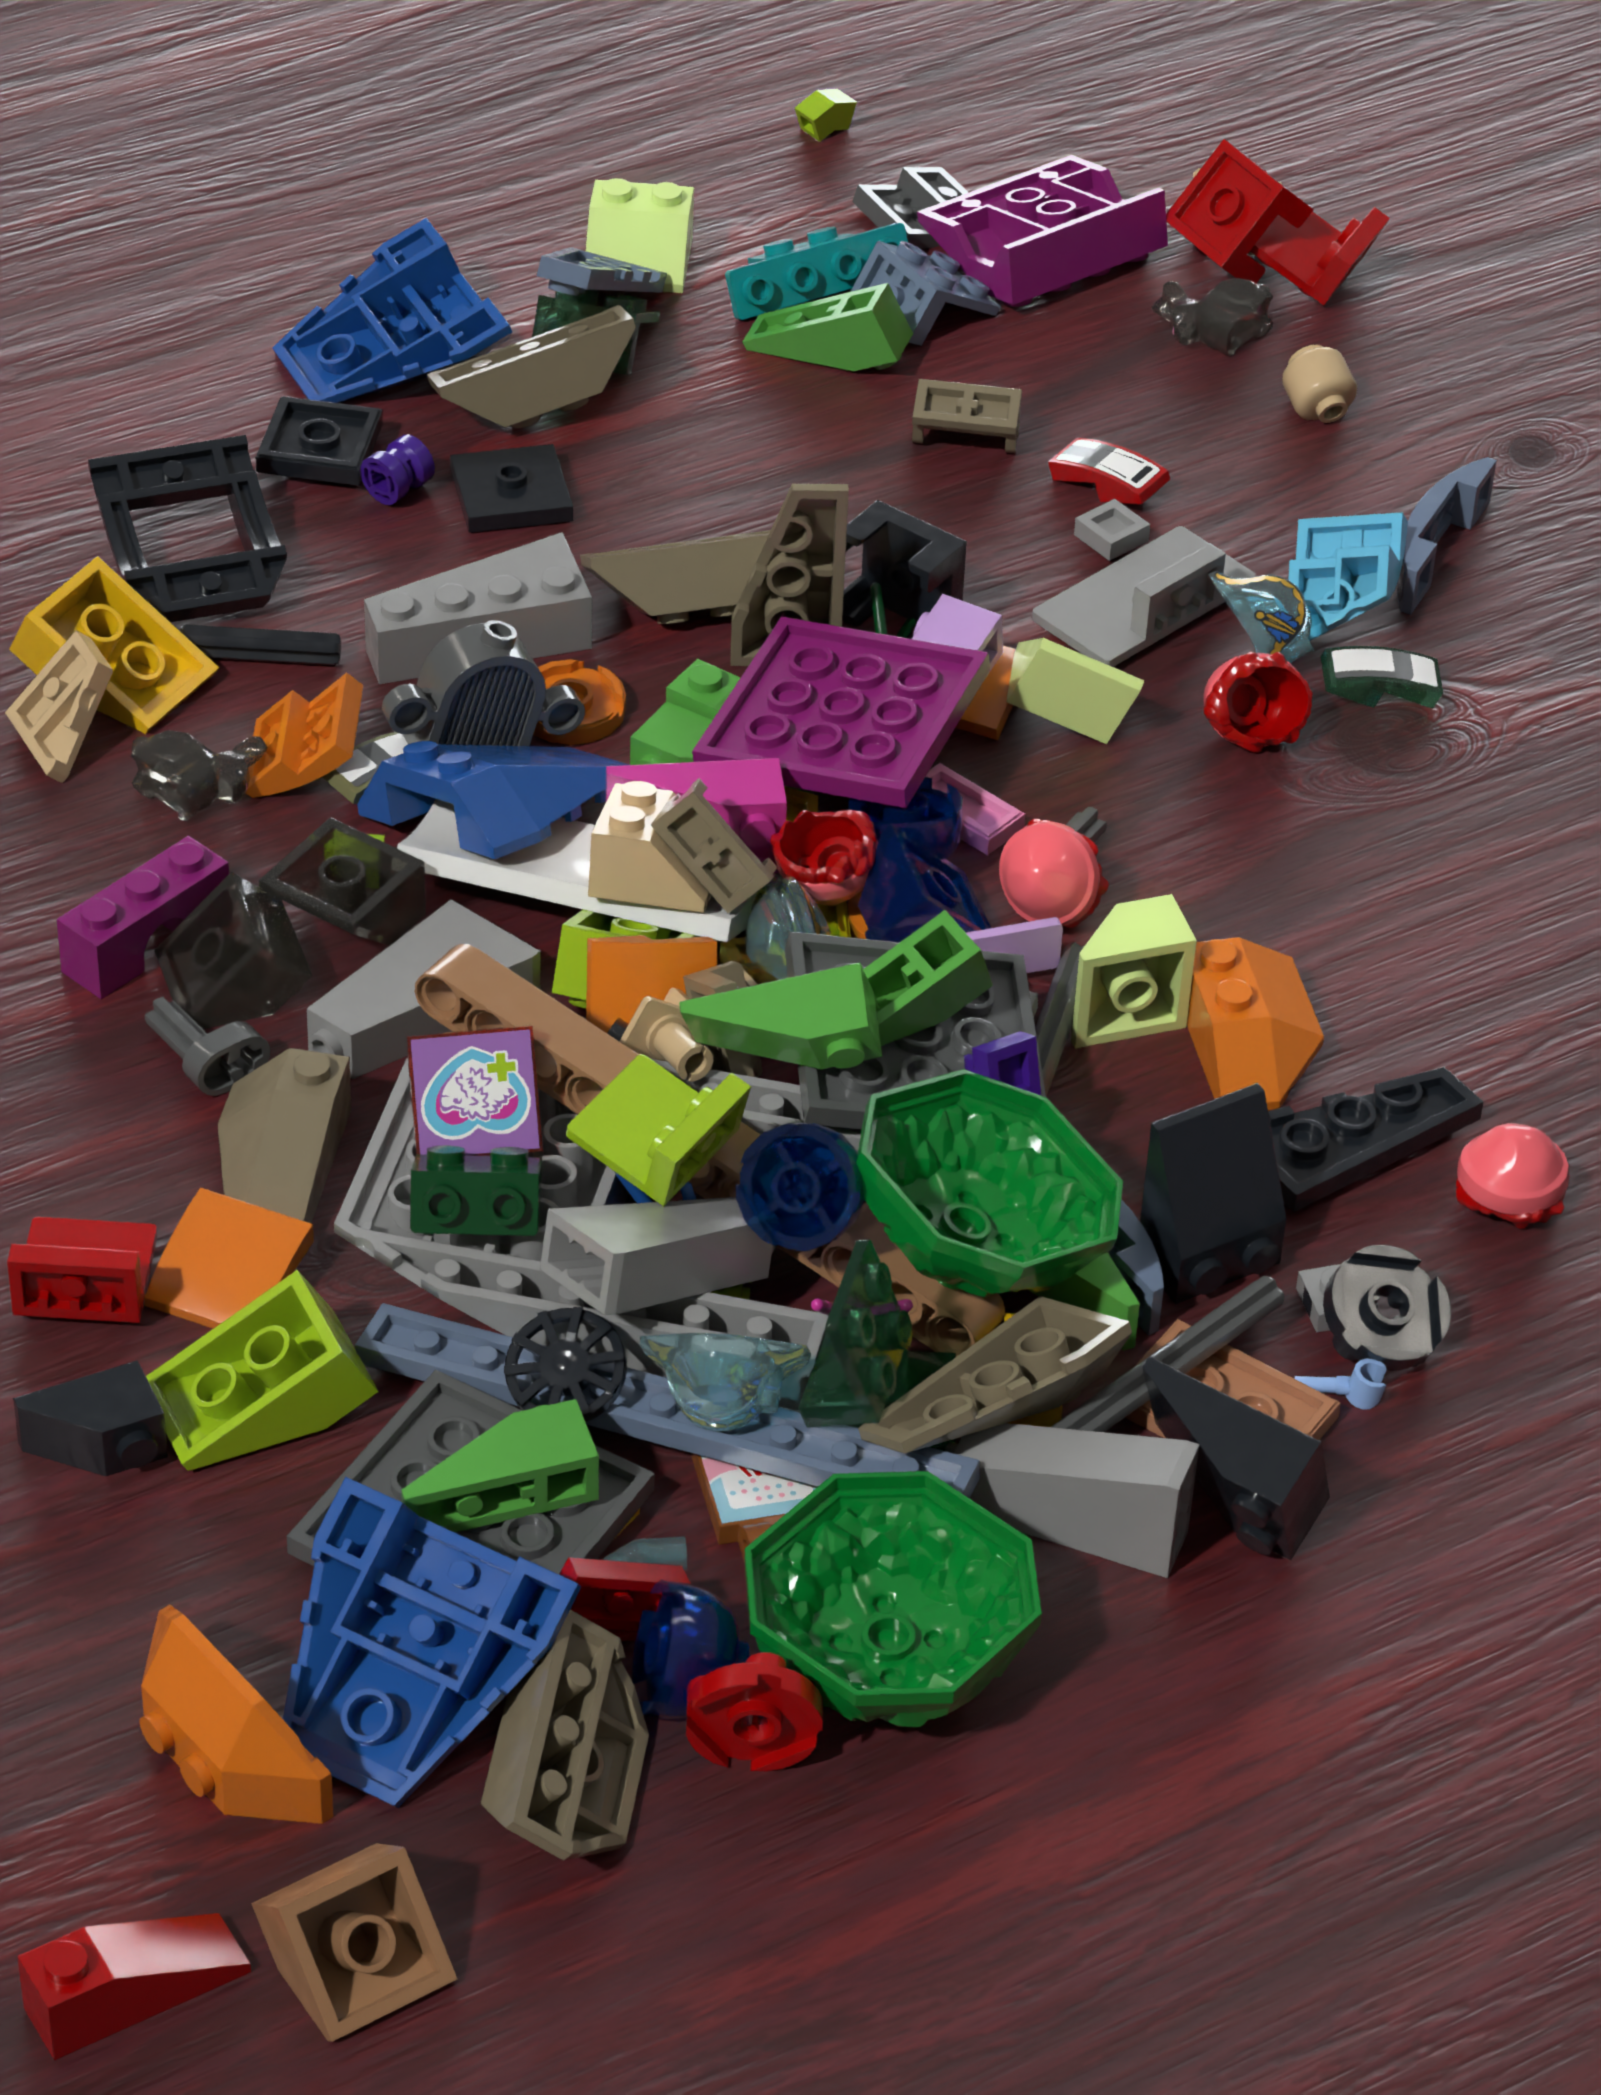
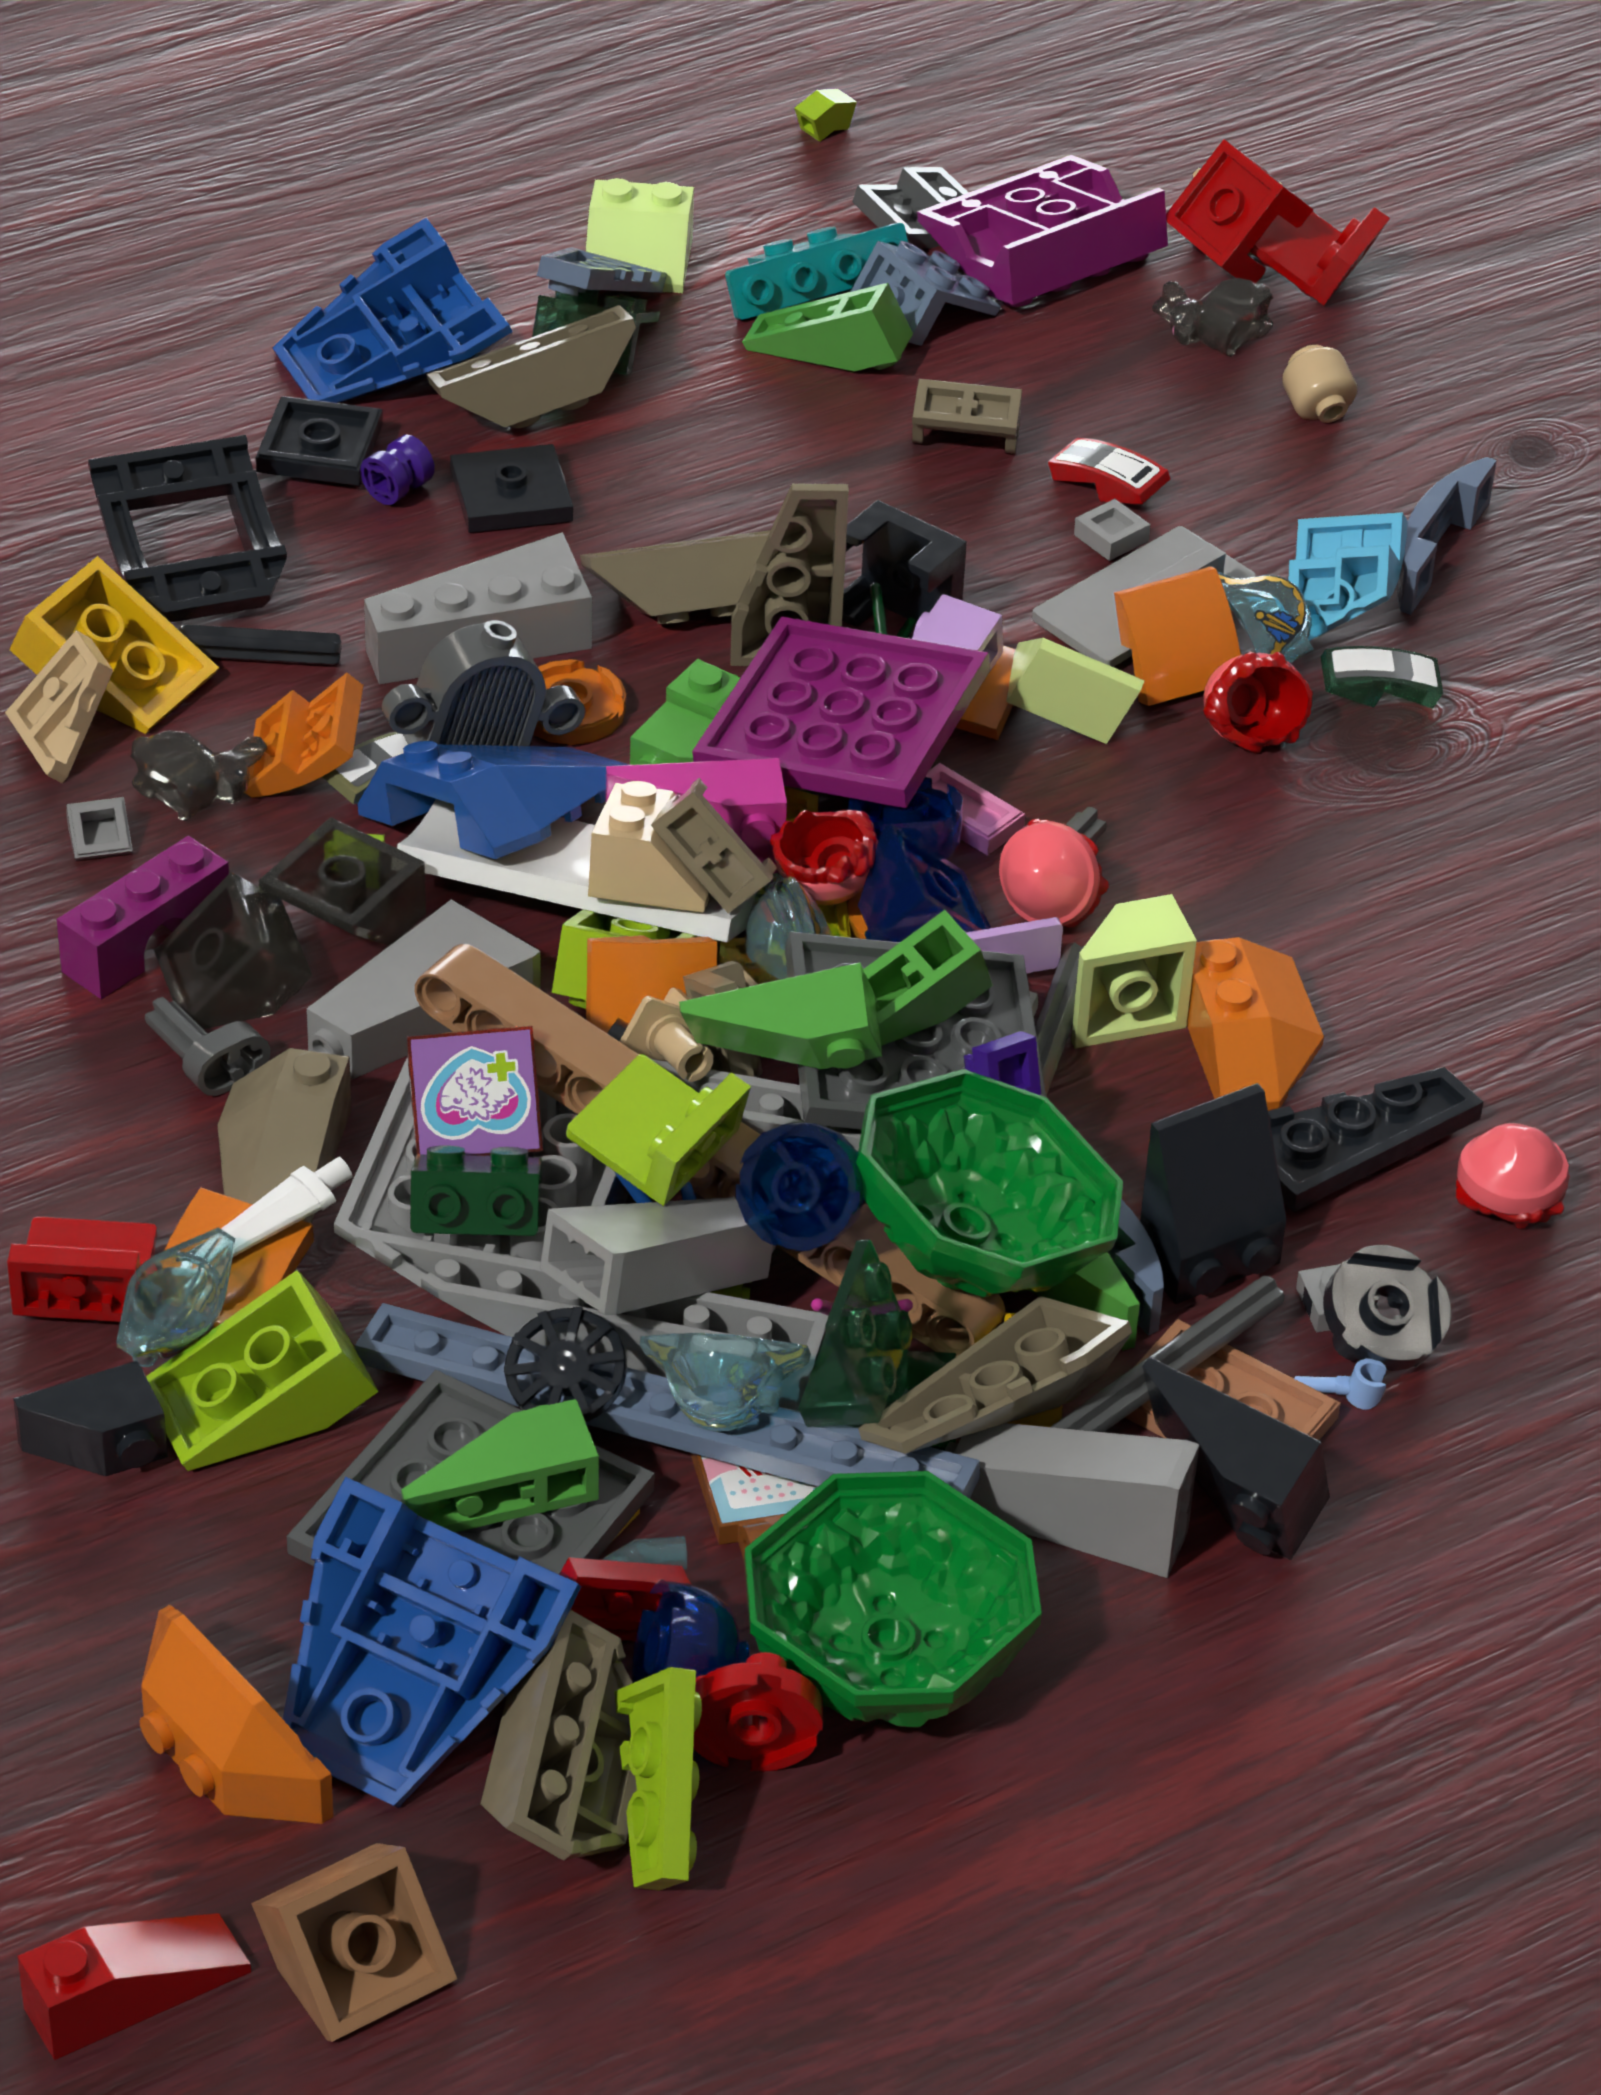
none -> light grey slope [66,797,133,861]
none -> clear light blue hat [116,1227,236,1367]
none -> white bar [158,1157,353,1280]
none -> lime wing [614,1667,702,1891]
none -> orange slope [1114,566,1241,706]

